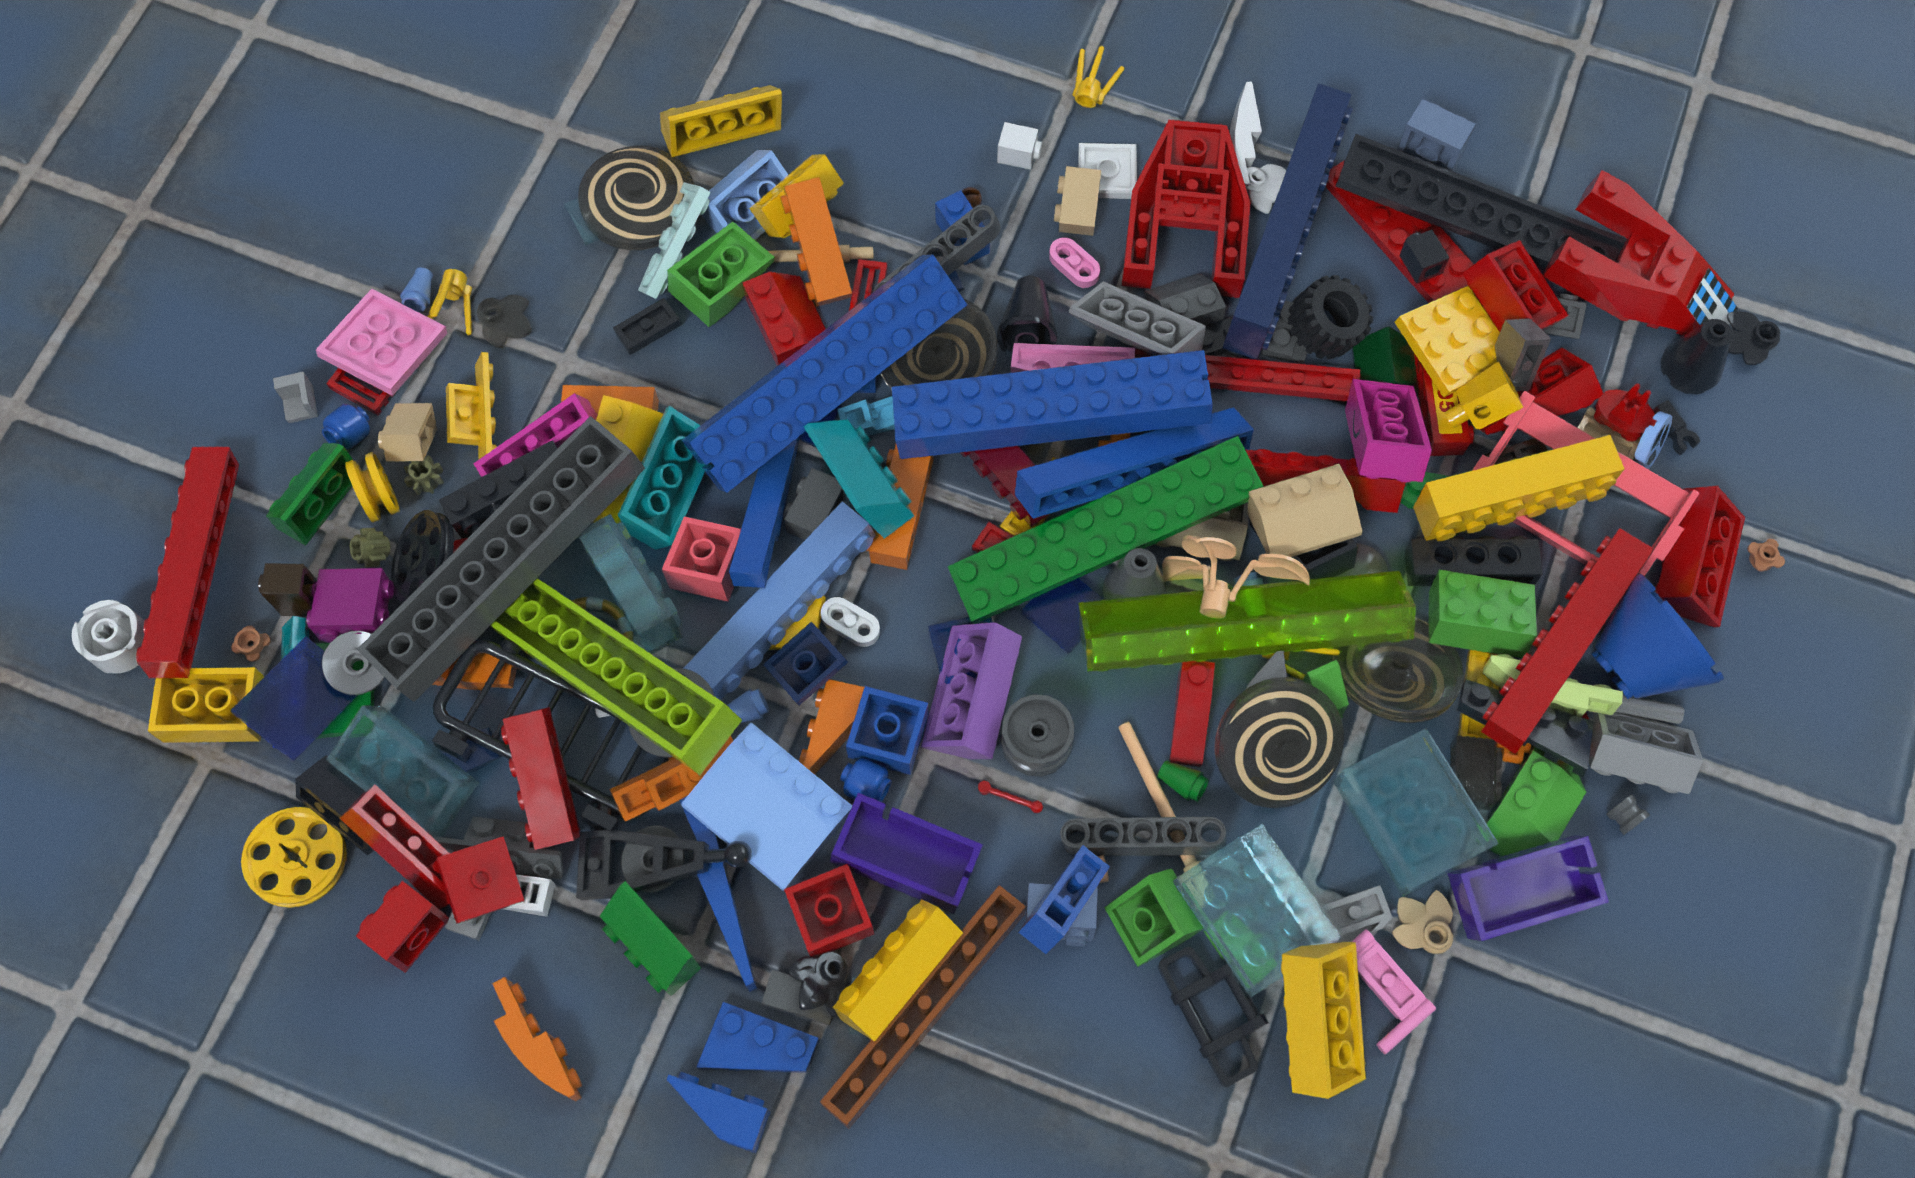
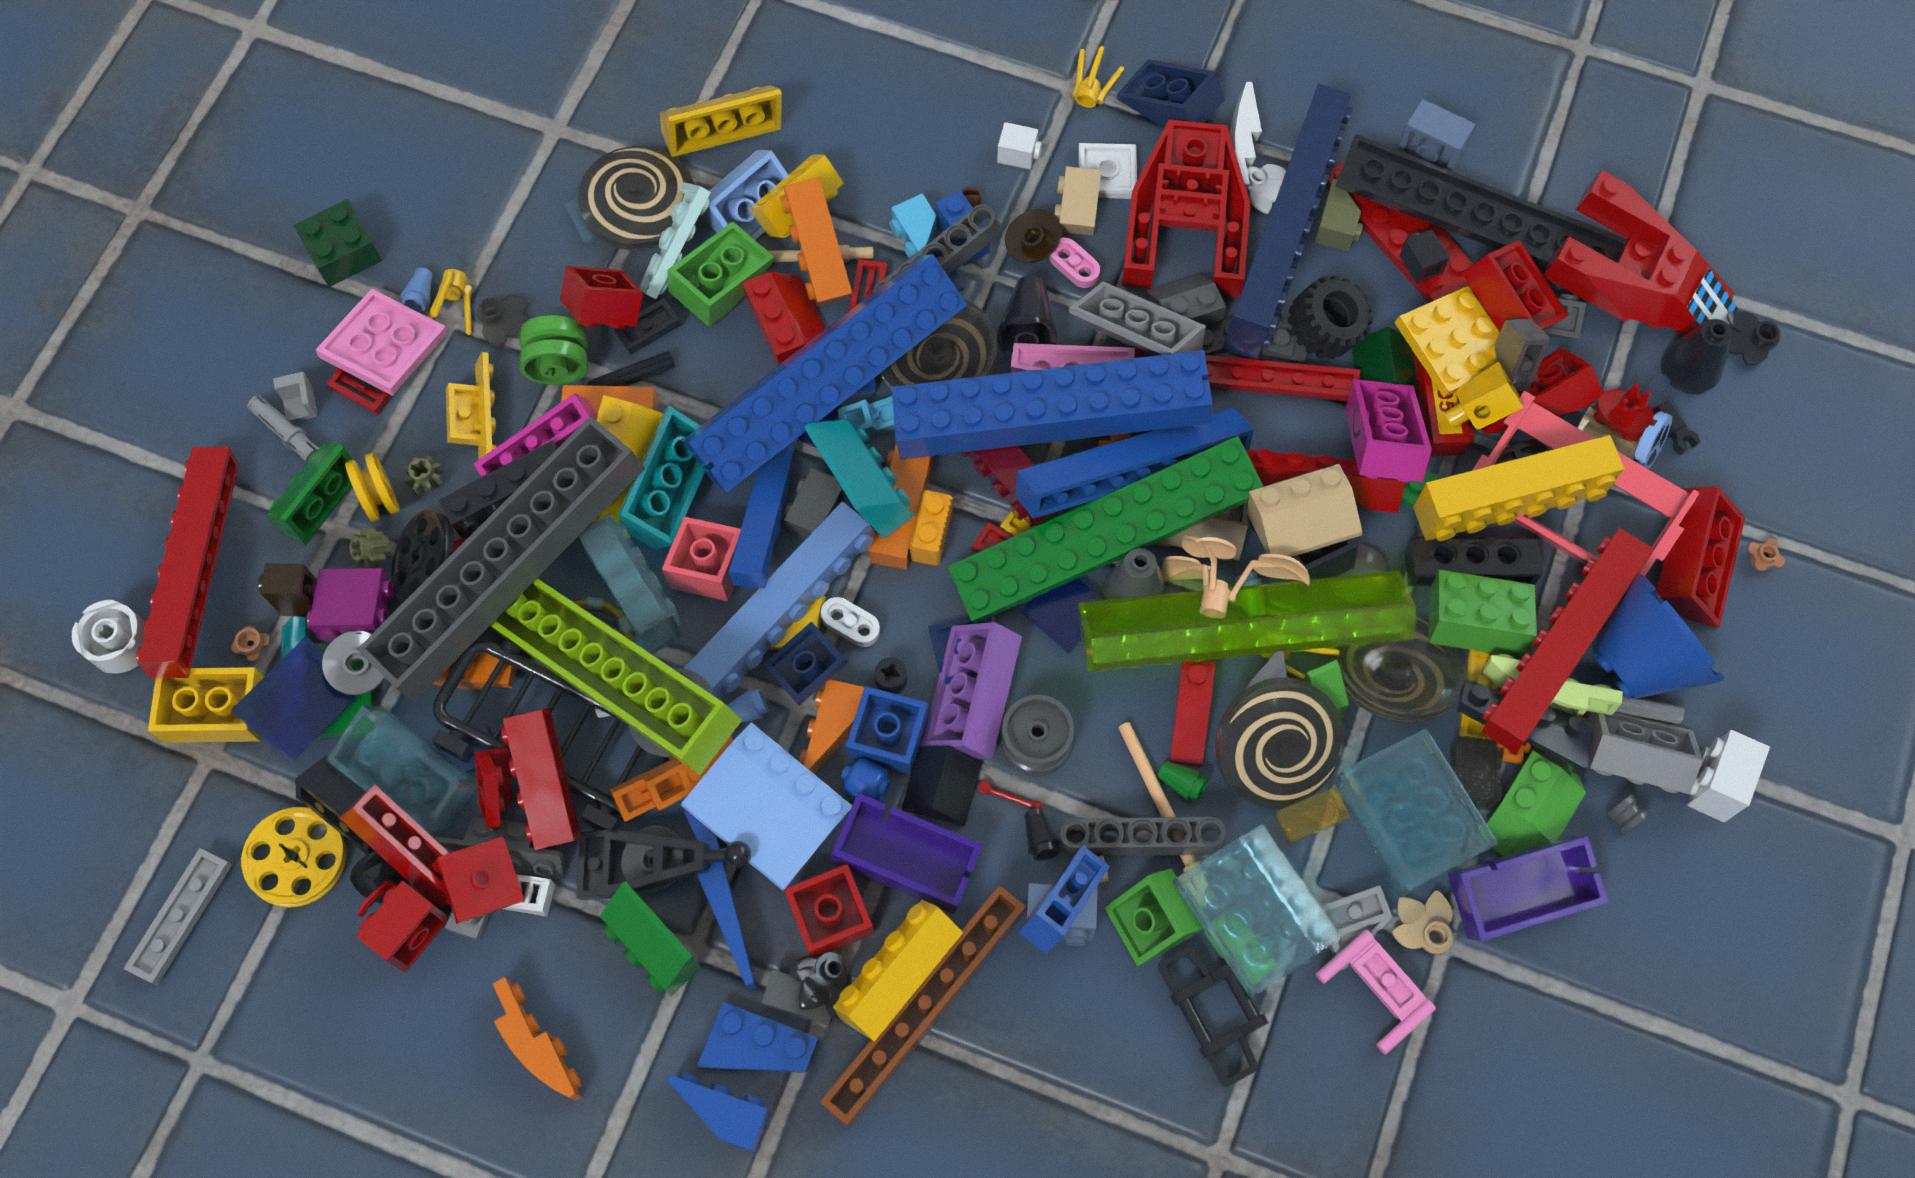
blue head [322,404,370,450] -> none
tan brick [378,403,437,461] -> none
yellow slope [1281,942,1366,1099] -> none
none -> light grey plate [123,848,232,985]
none -> light grey pin [247,395,319,463]
none -> dark green brick [293,199,382,287]
none -> black piece [350,850,409,917]
none -> red bracket [474,746,513,829]
none -> bright green wheel [519,315,588,385]
none -> red brick [560,266,643,329]
none -> black axle [587,352,675,386]
none -> black wheel [874,657,907,695]
none -> medium azure slope [889,193,937,259]
none -> black slope [901,746,982,826]
none -> light orange brick [909,490,953,566]
none -> dark brown dish [1005,209,1062,263]
none -> black cone [1024,808,1060,861]
none -> dark blue slope [1116,59,1224,128]
none -> clear yellow plate [1274,787,1350,845]
none -> olive slope [1315,179,1363,251]
none -> white brick [1686,730,1770,822]

